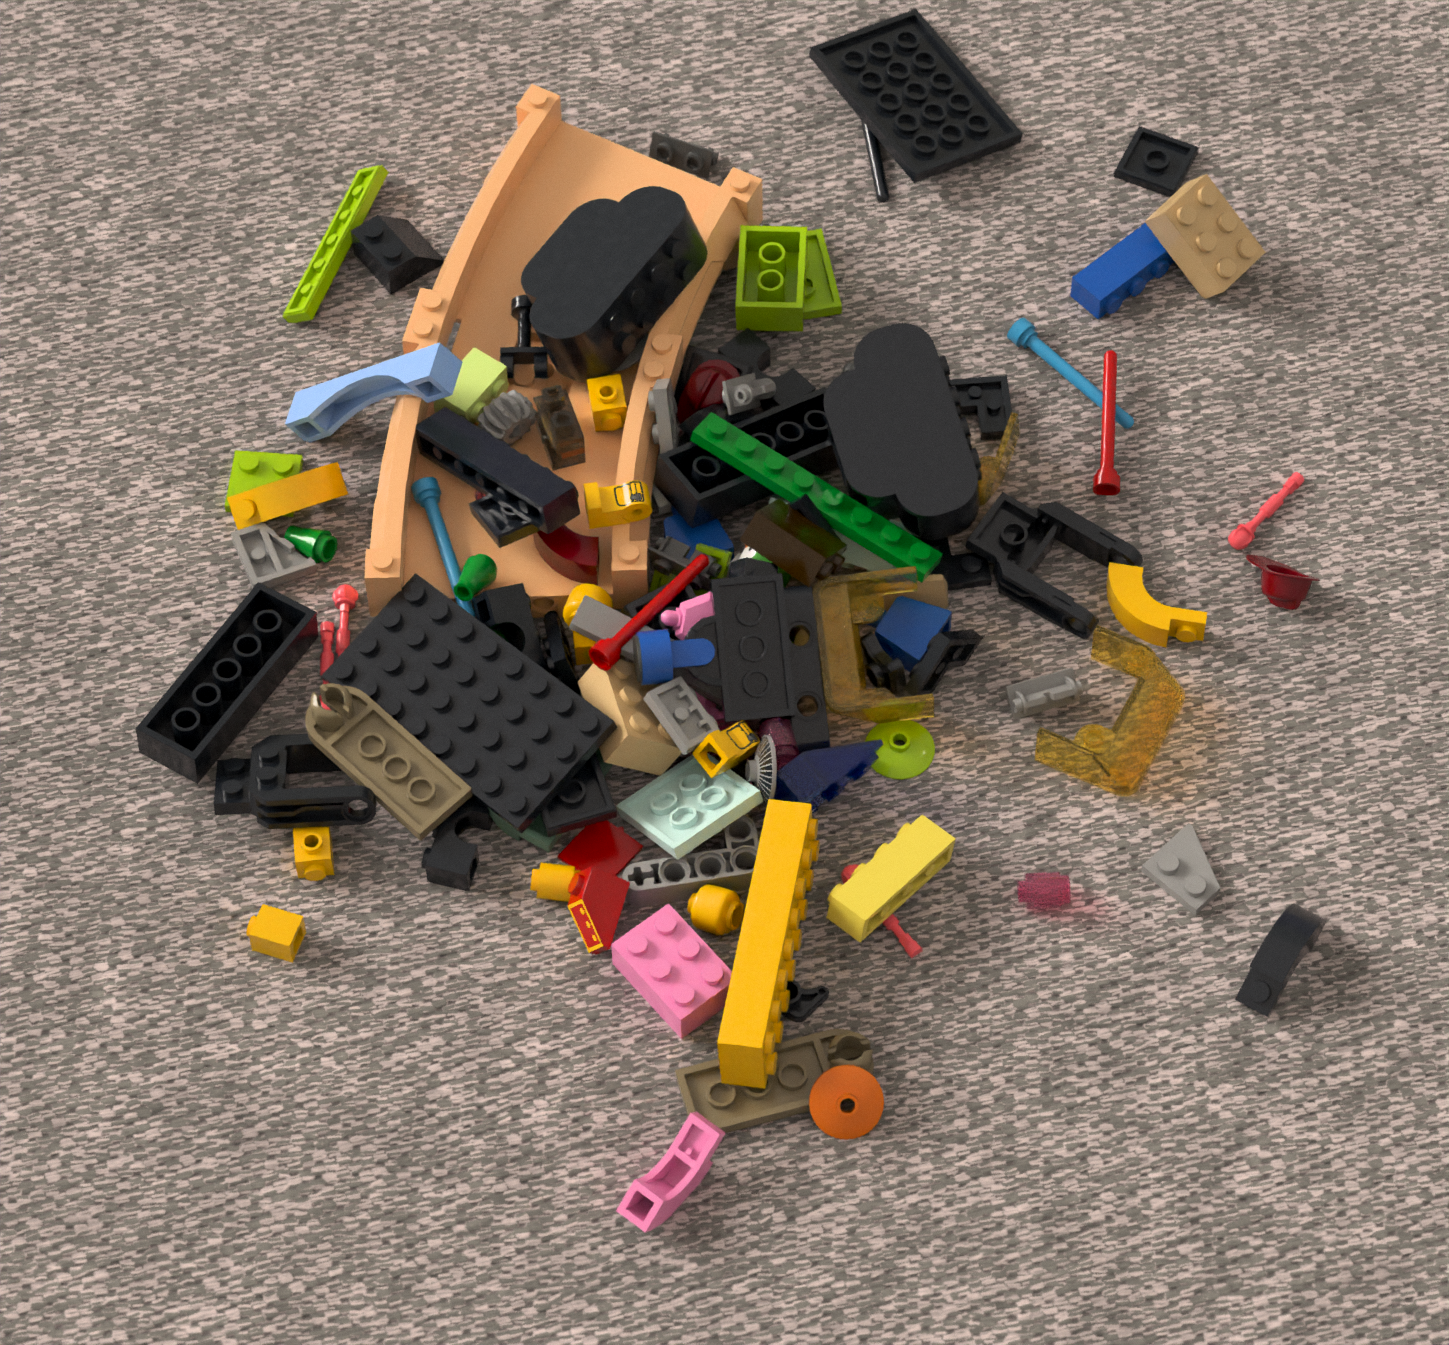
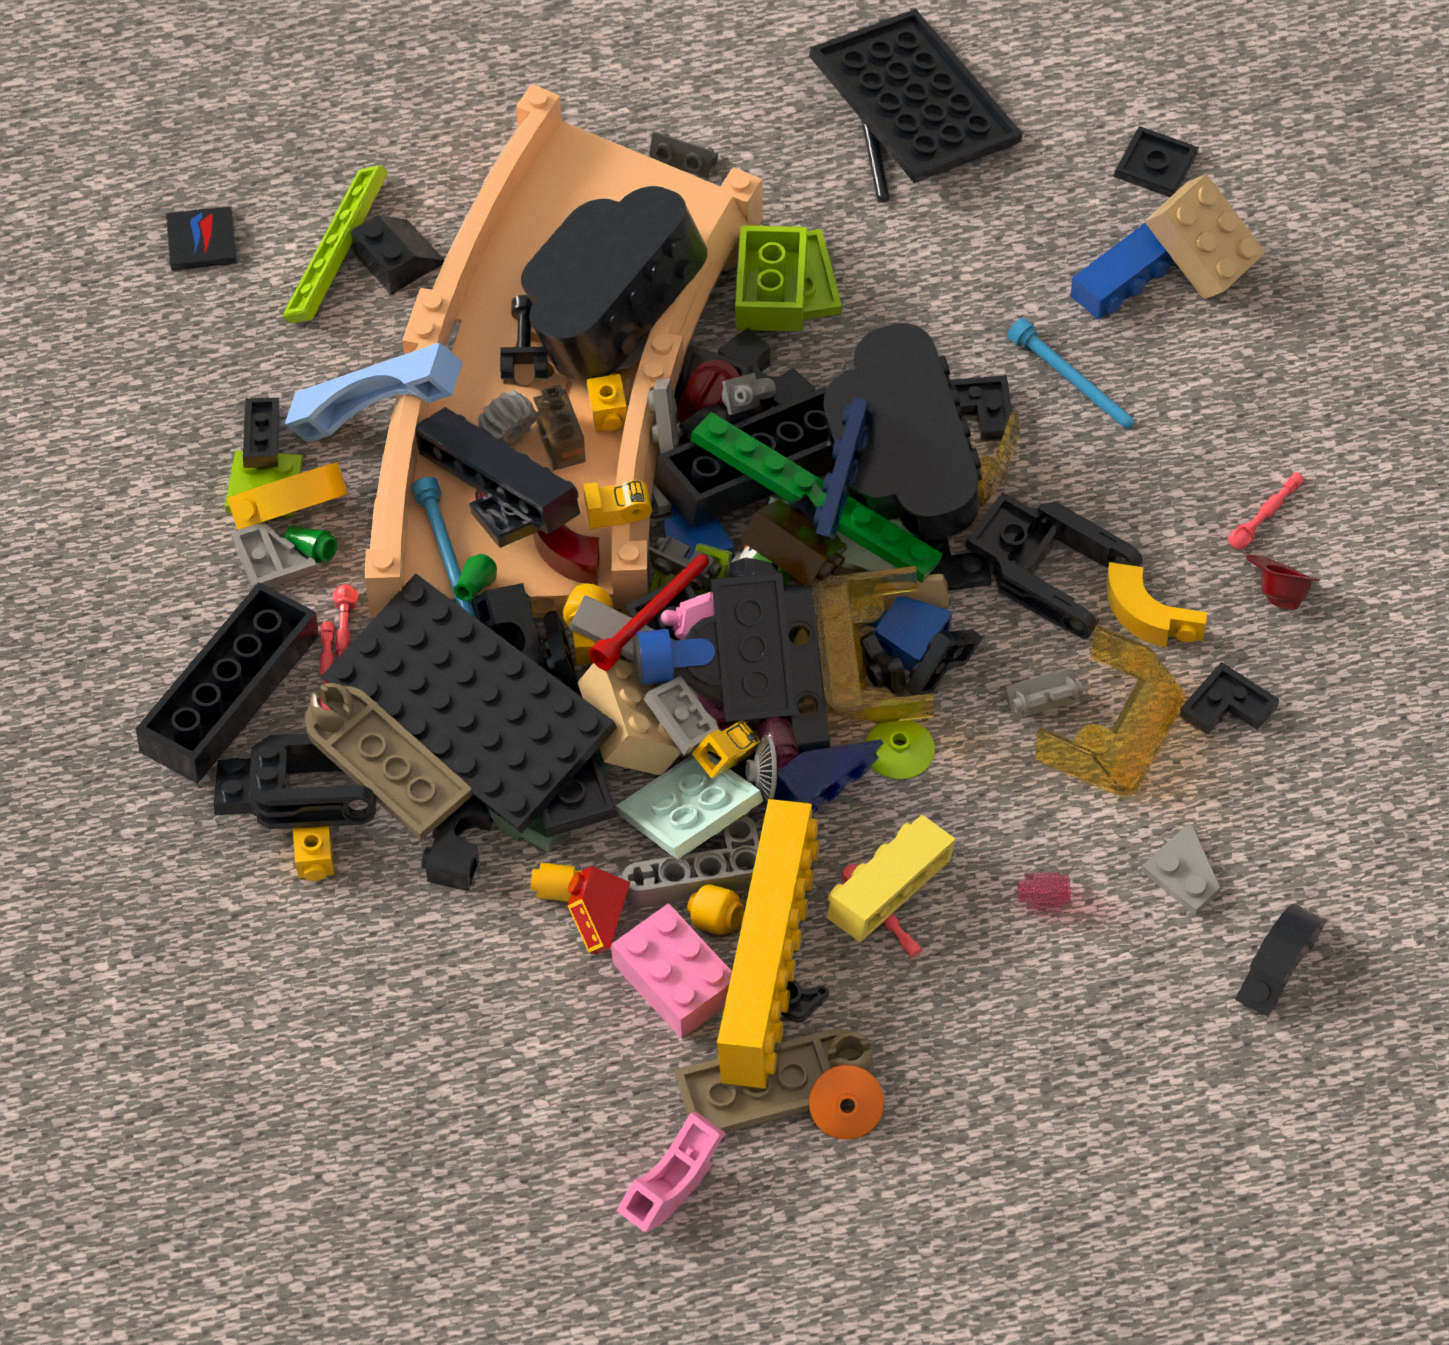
yellow brick [246,904,306,963] -> none
yellowish green brick [434,347,509,424] -> none
red piece [557,820,643,876] -> none
red piece [1093,350,1120,496] -> none
none -> black tile [166,206,237,271]
none -> black plate [243,397,280,469]
none -> dark blue wing [813,397,877,540]
none -> black plate [1179,662,1279,735]

